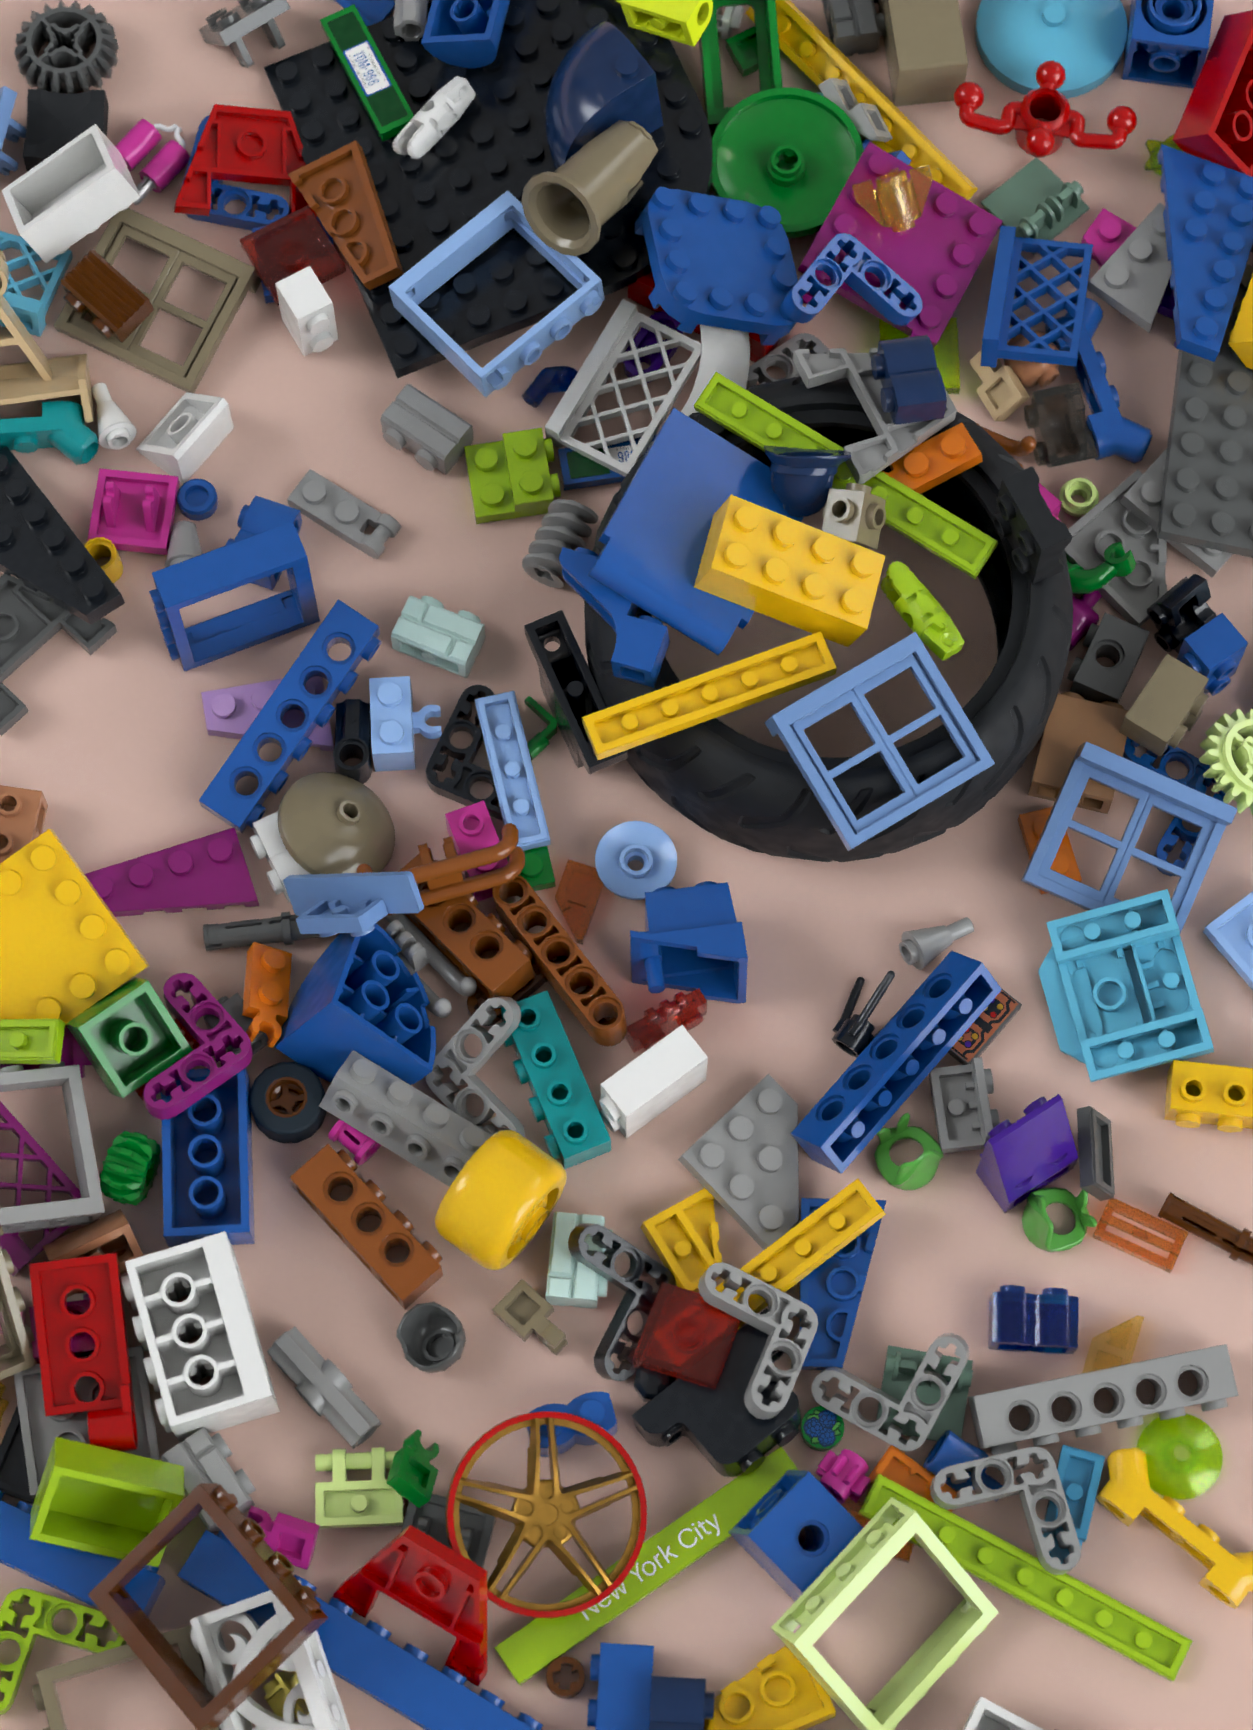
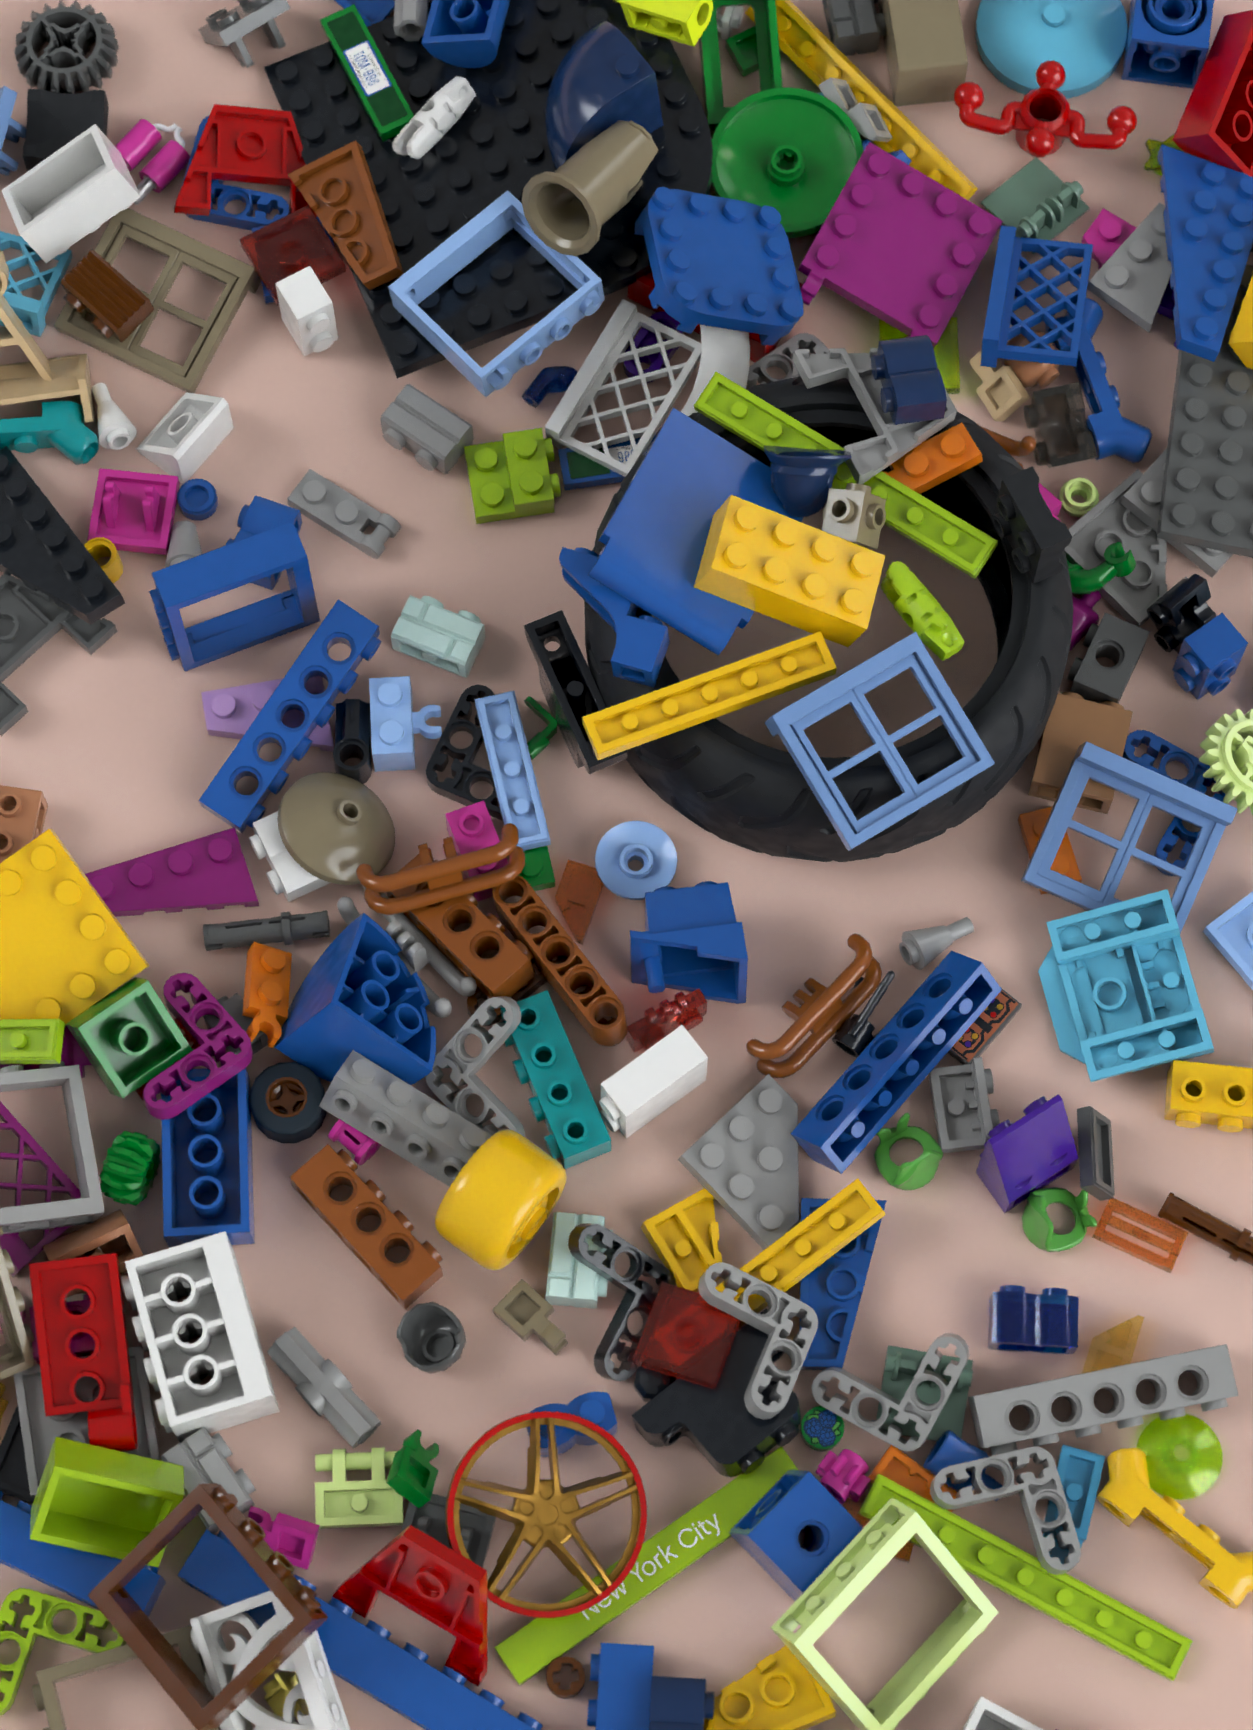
medium blue bracket [283,871,424,938] -> none
light grey piece [522,499,598,588] -> none
blue beam [783,233,922,326] -> none
clear yellow brick [852,165,933,232] -> none
dark tan brick [1119,654,1209,757] -> none
none -> dark orange piece [746,934,882,1078]

